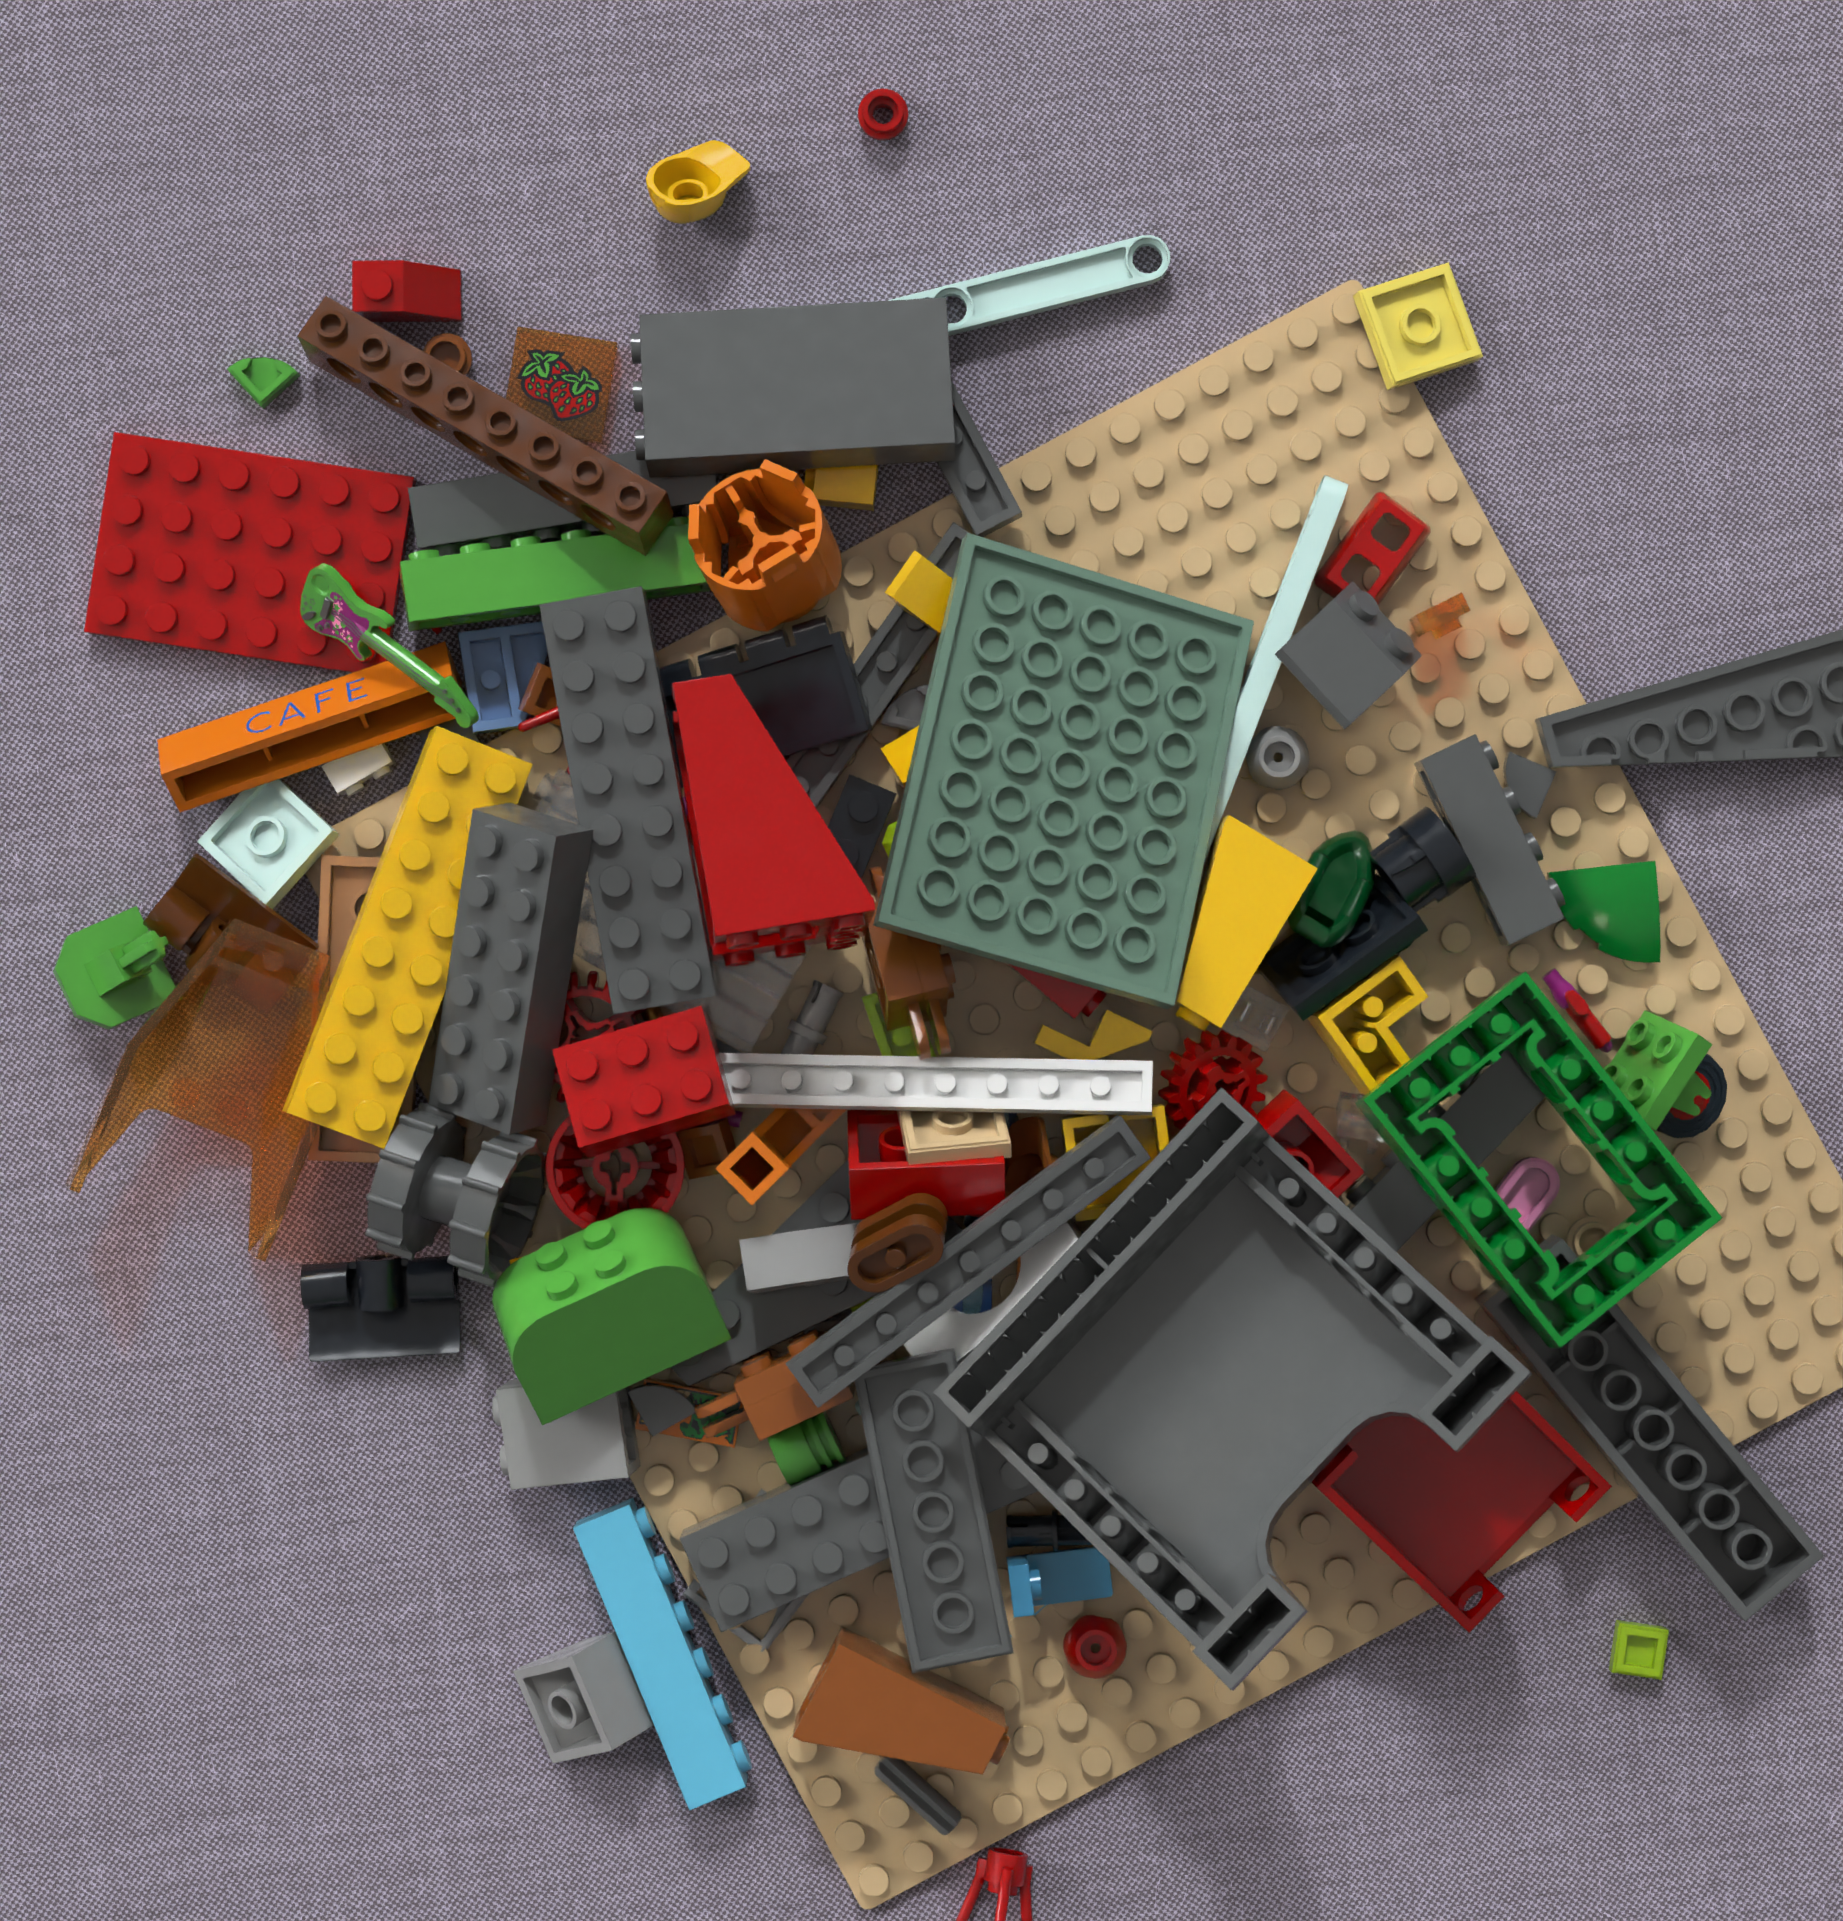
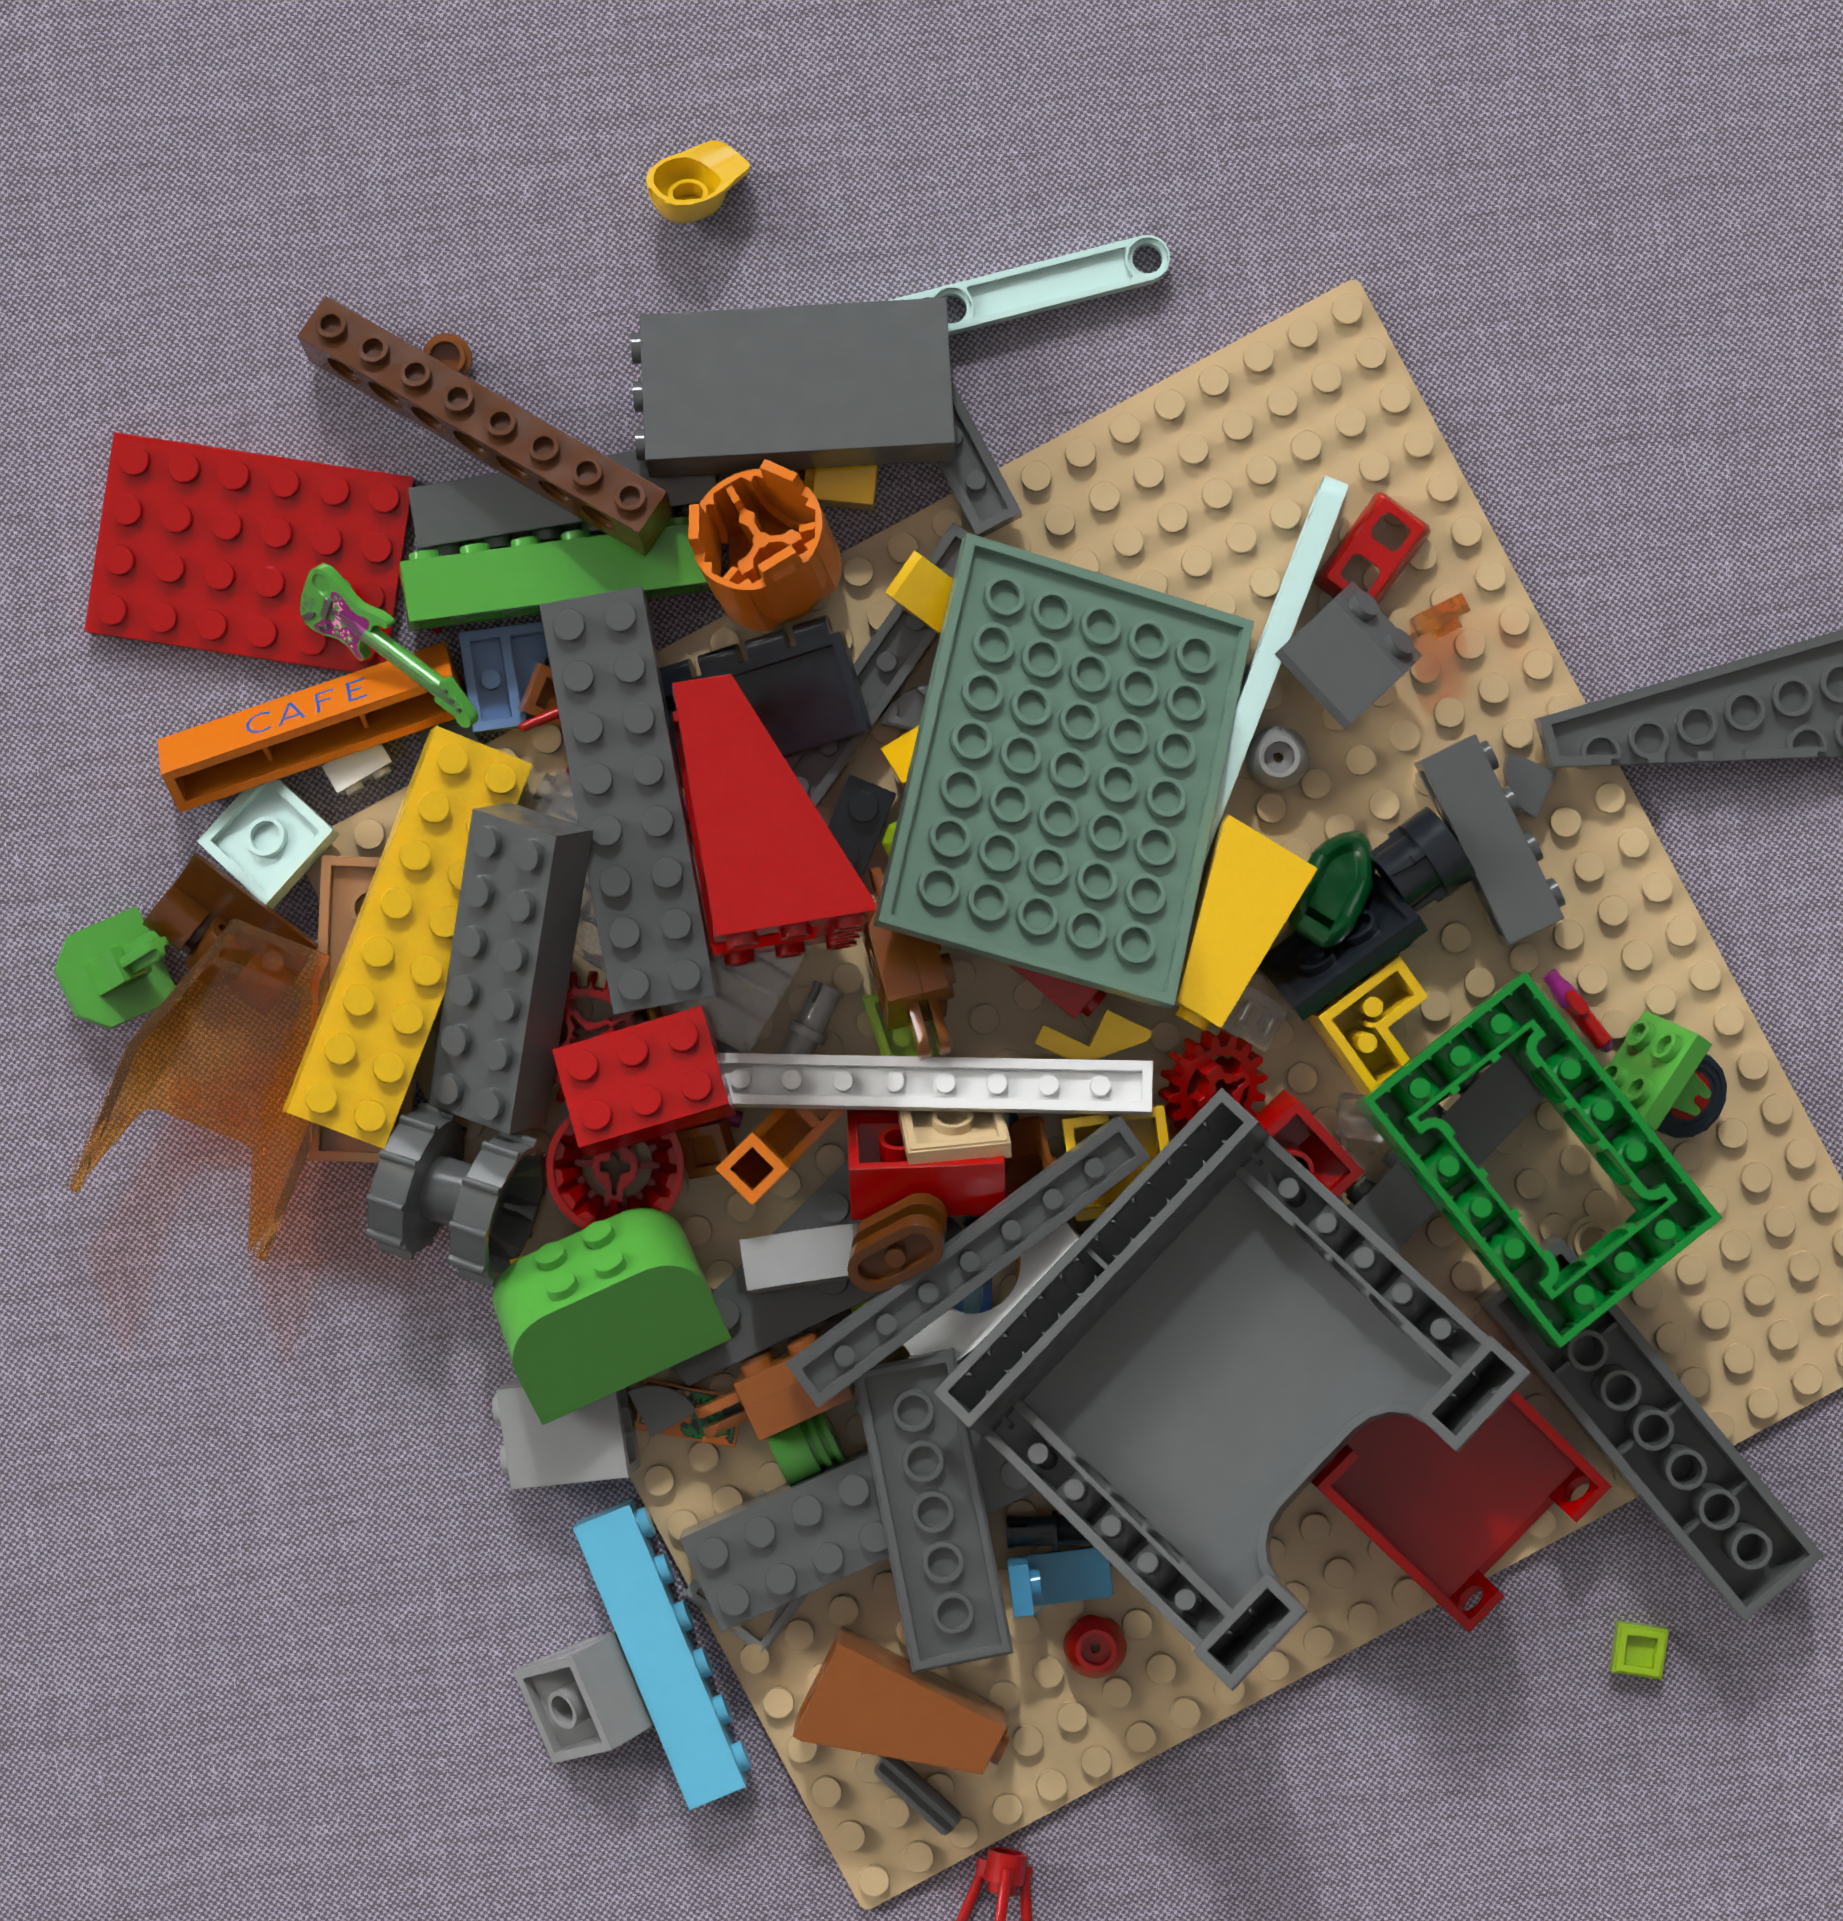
bright green tile [227,357,301,409] -> none
black panel [300,1254,461,1362] -> none
red slope [352,260,462,322] -> none
tile [506,327,619,445] -> none
red plate [858,89,908,141] -> none
light yellow tile [1353,262,1483,391] -> none
bright pink tile [1494,1157,1560,1232] -> none
green brick [1547,861,1661,963] -> none

